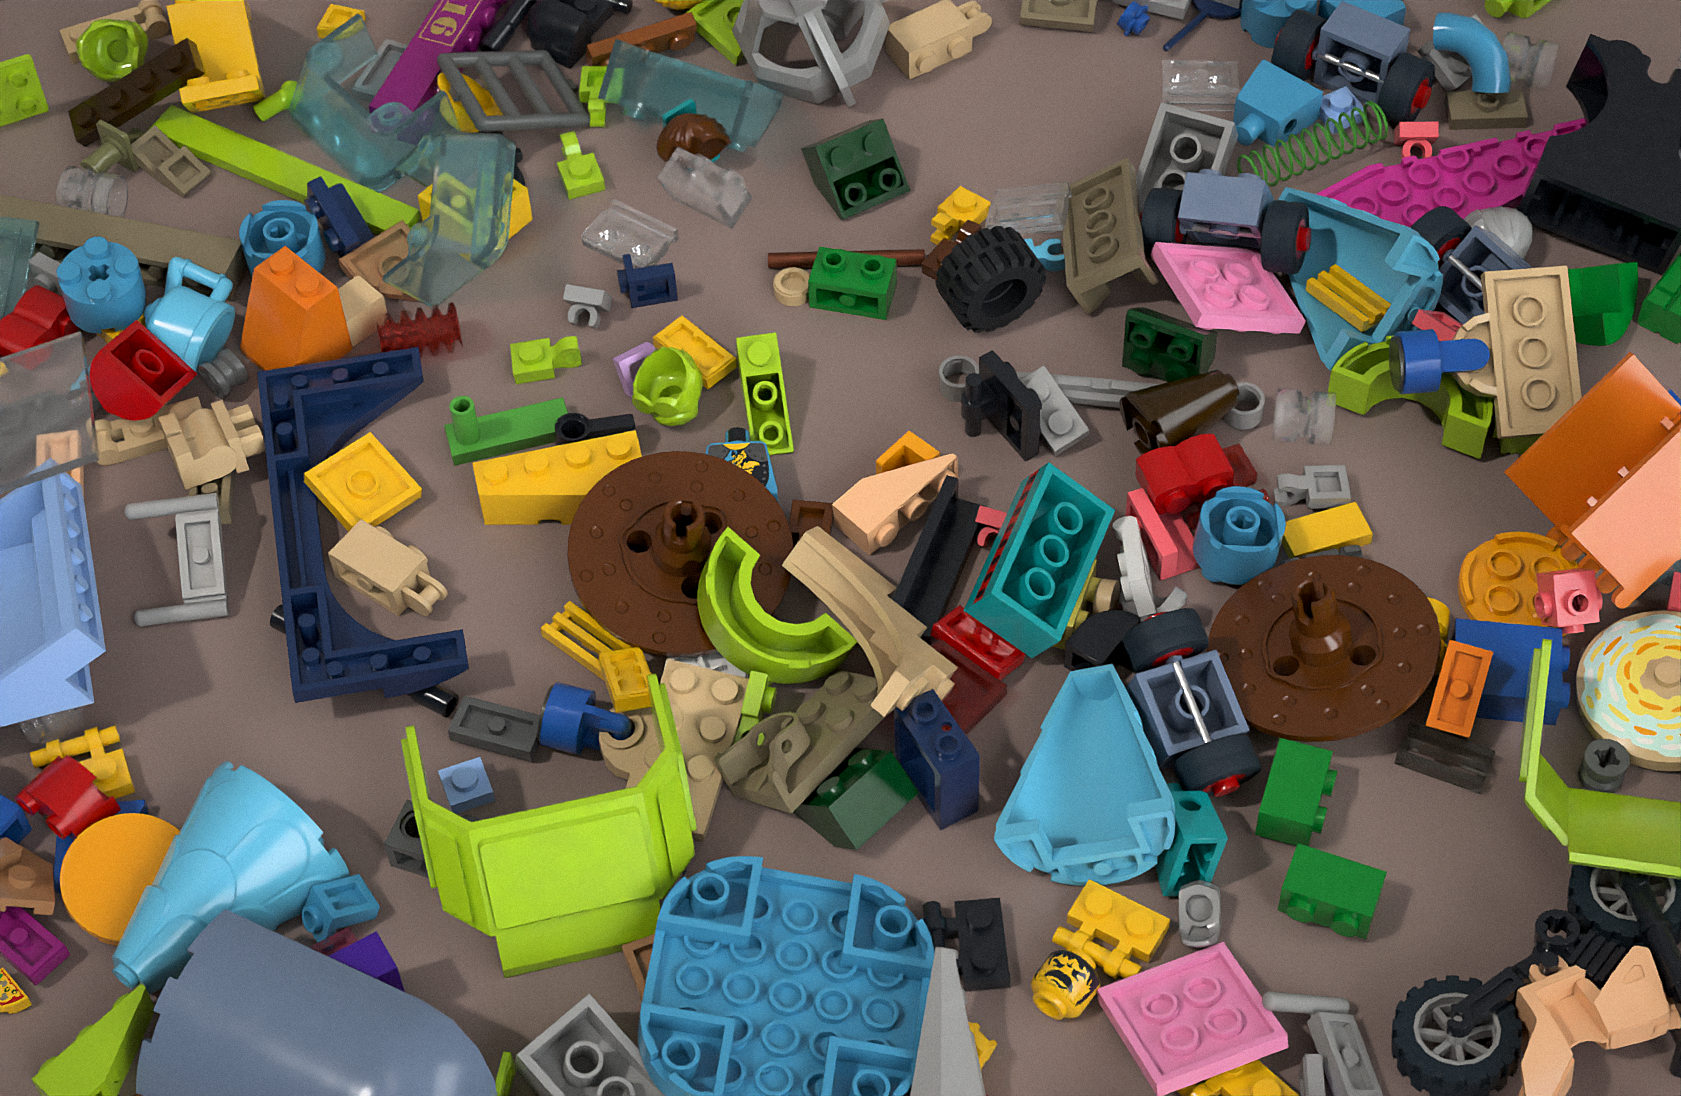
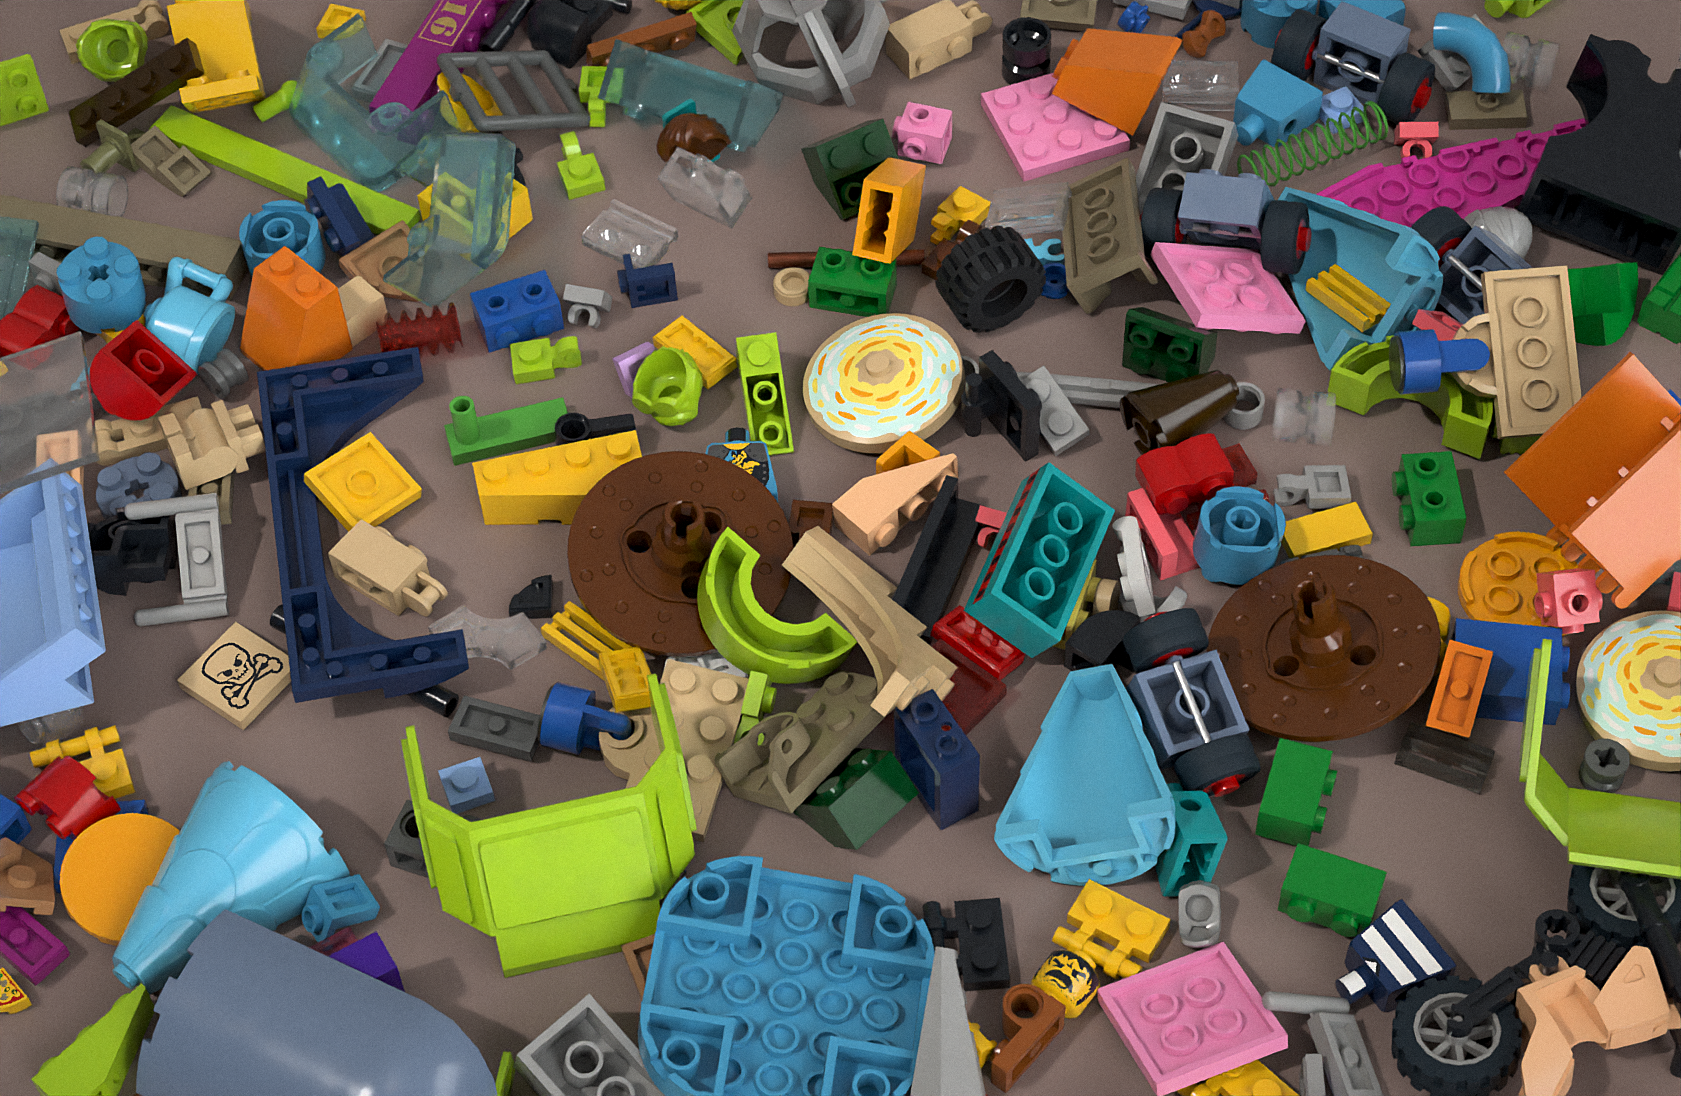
none -> black brick [87,507,178,596]
none -> sand blue plate [96,452,182,519]
none -> tan tile [177,622,291,730]
none -> clear tile [428,605,547,670]
none -> blue brick [470,270,564,353]
none -> black tile [508,575,553,620]
none -> dish [803,313,965,453]
none -> light orange brick [852,157,926,264]
none -> bright pink brick [892,102,952,164]
none -> bright pink plate [981,73,1130,182]
none -> dark orange plate [990,983,1066,1094]
none -> black wheel [1002,17,1051,85]
none -> blue plate [1041,263,1070,299]
none -> orange slope [1052,28,1183,135]
none -> dark orange piece [1182,10,1226,58]
none -> dark blue torso [1335,899,1457,1012]
none -> green brick [1392,451,1467,547]

